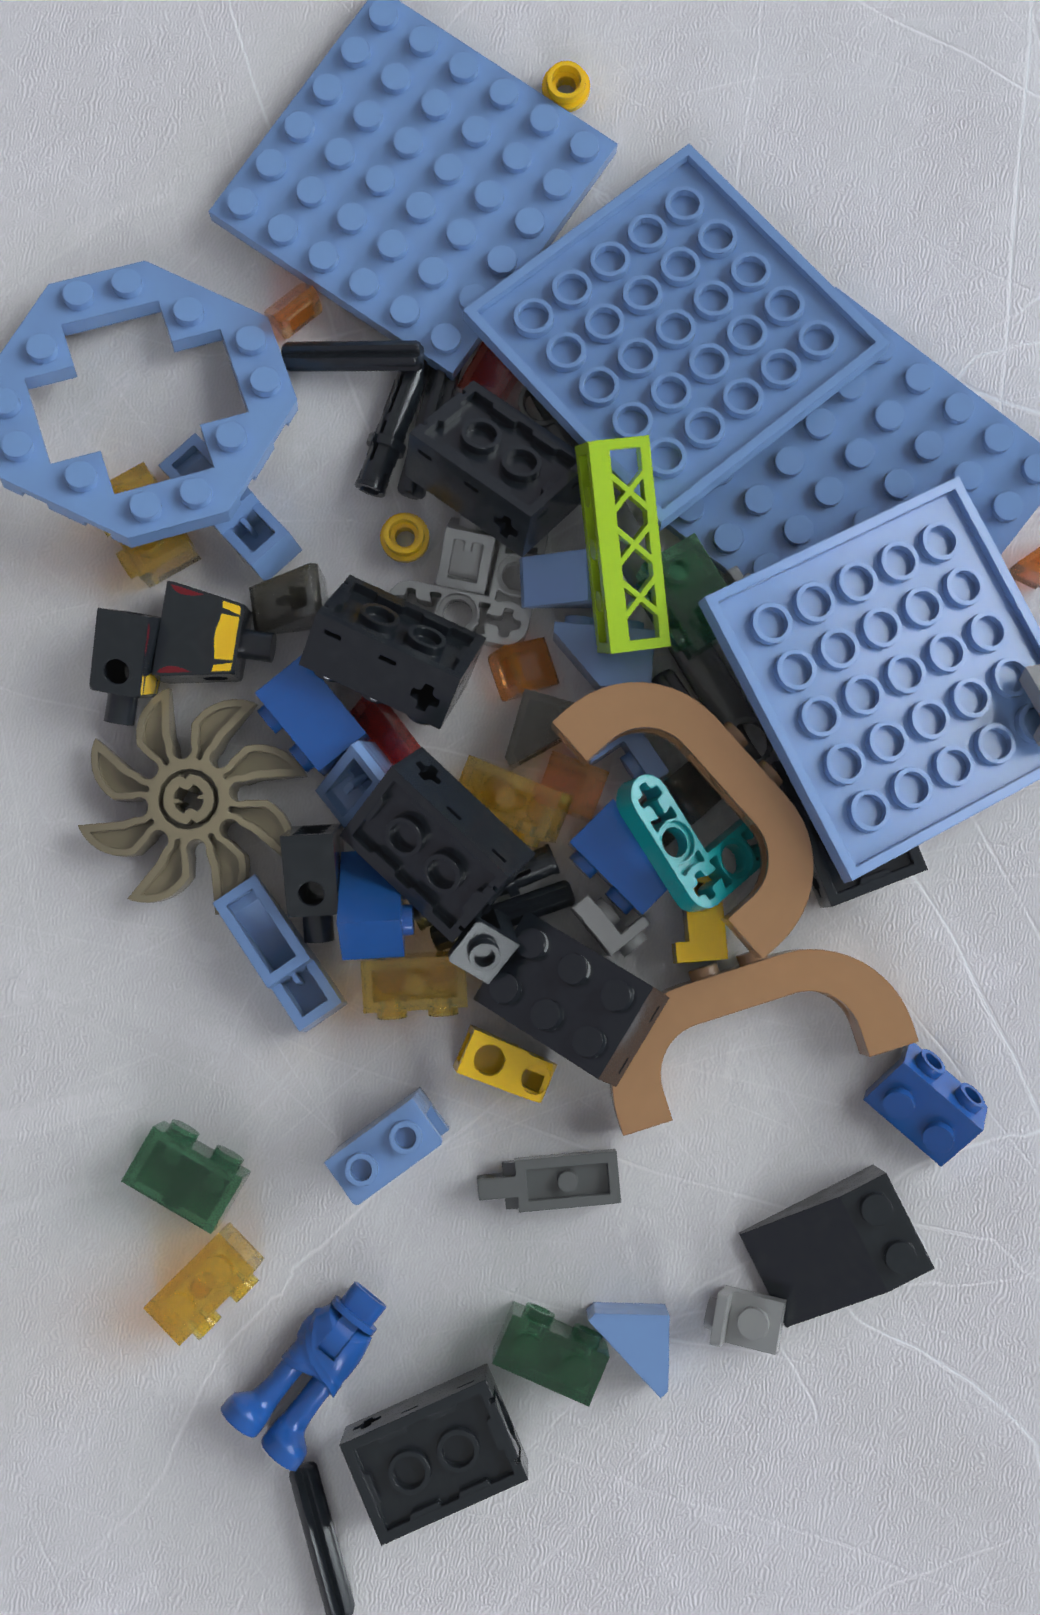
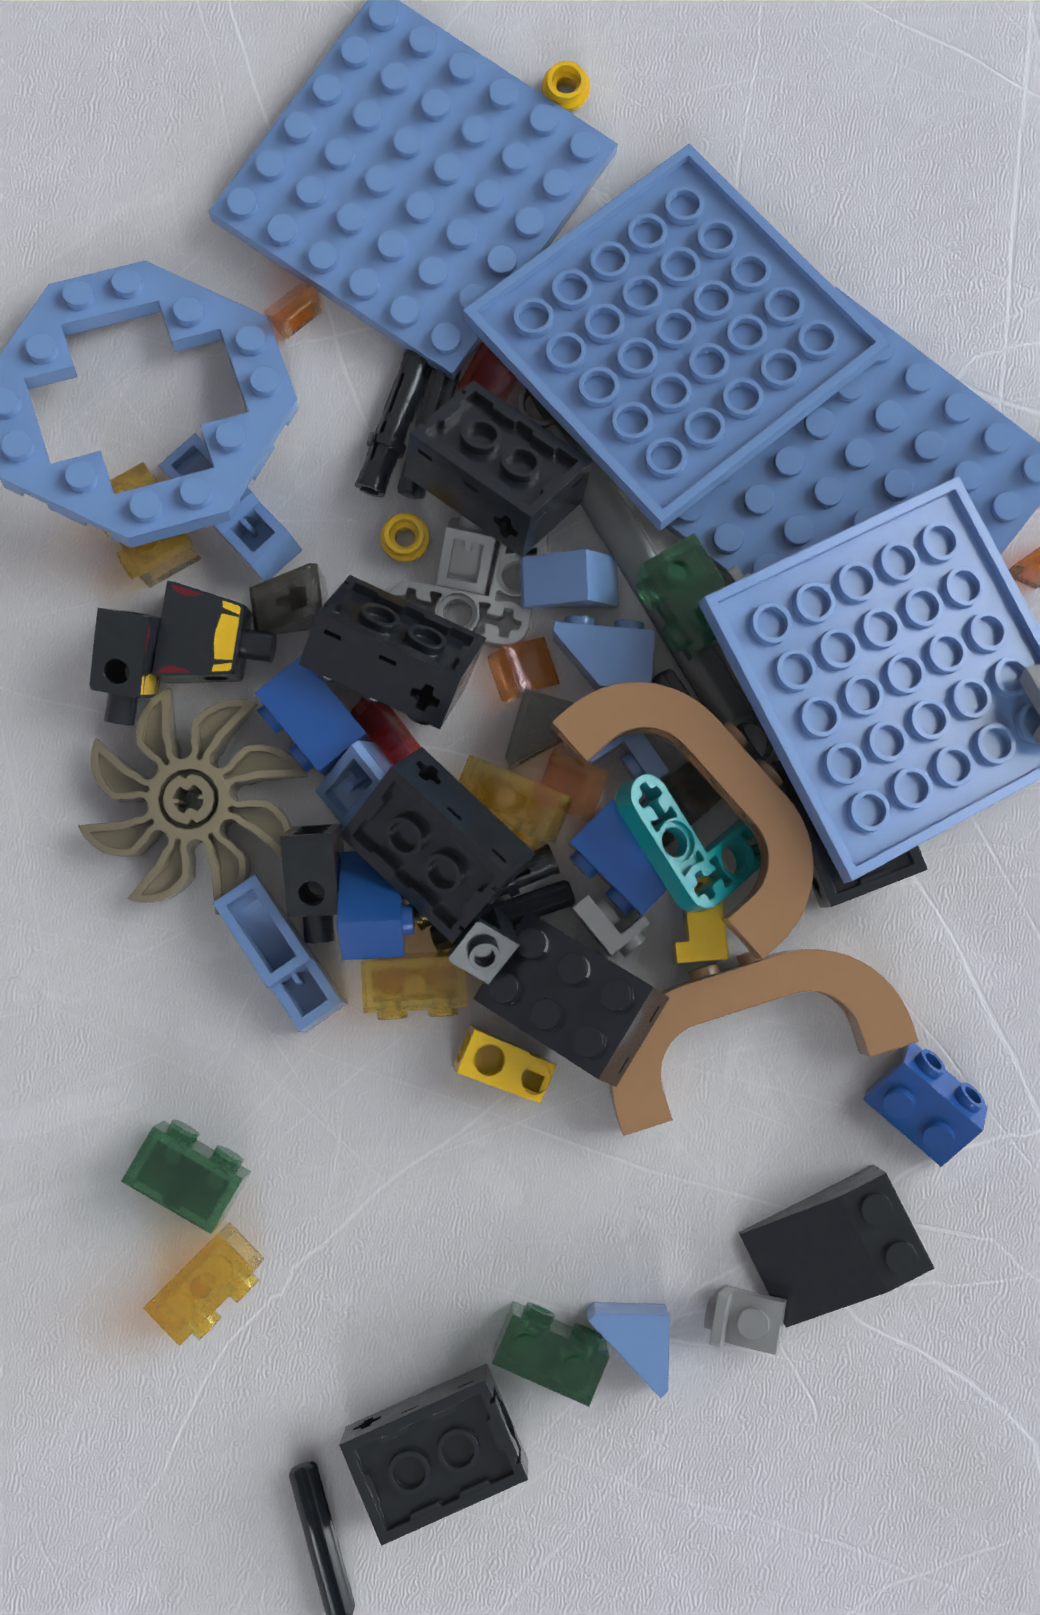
blue piece [220,1281,386,1471] -> none
black axle [281,340,425,372] -> none
medium blue panel [324,1087,449,1205] -> none
dark grey hinge [477,1149,621,1213] -> none
lime fence [575,435,671,654] -> none

